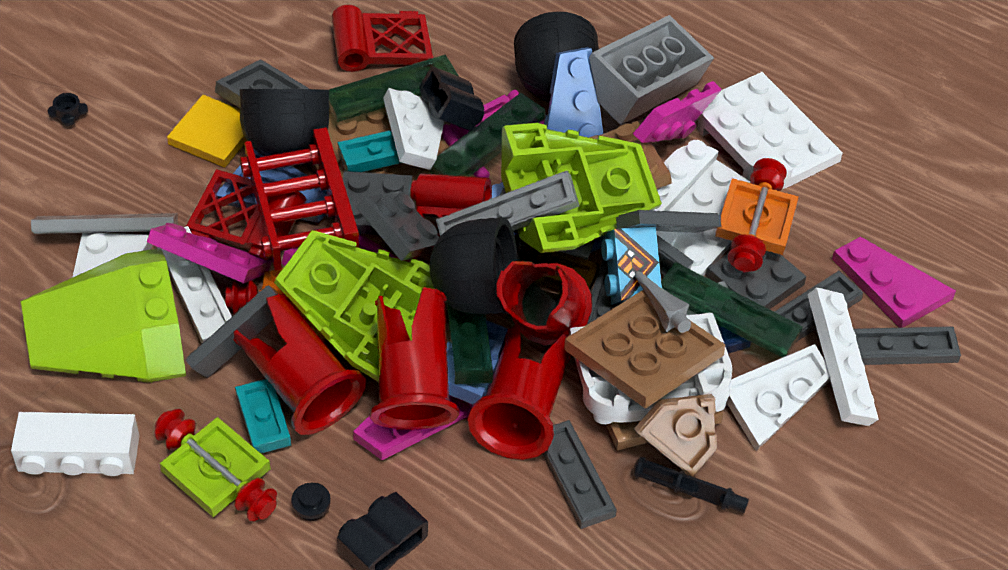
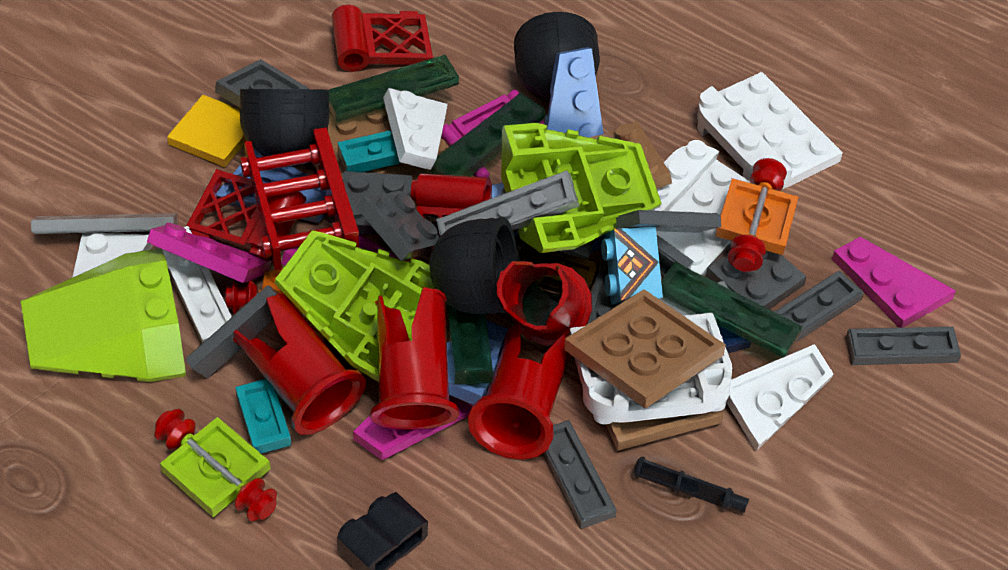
white brick [11,412,140,476] -> none
black plate [48,93,88,126] -> none
black plate [291,482,331,521] -> none
black brick [420,66,484,131] -> none
light grey slope [589,15,714,125] -> none
dark pink wing [633,81,722,143] -> none
plate [634,394,717,477] -> none
light grey piece [635,271,691,333] -> none
white plate [807,287,879,426] -> none

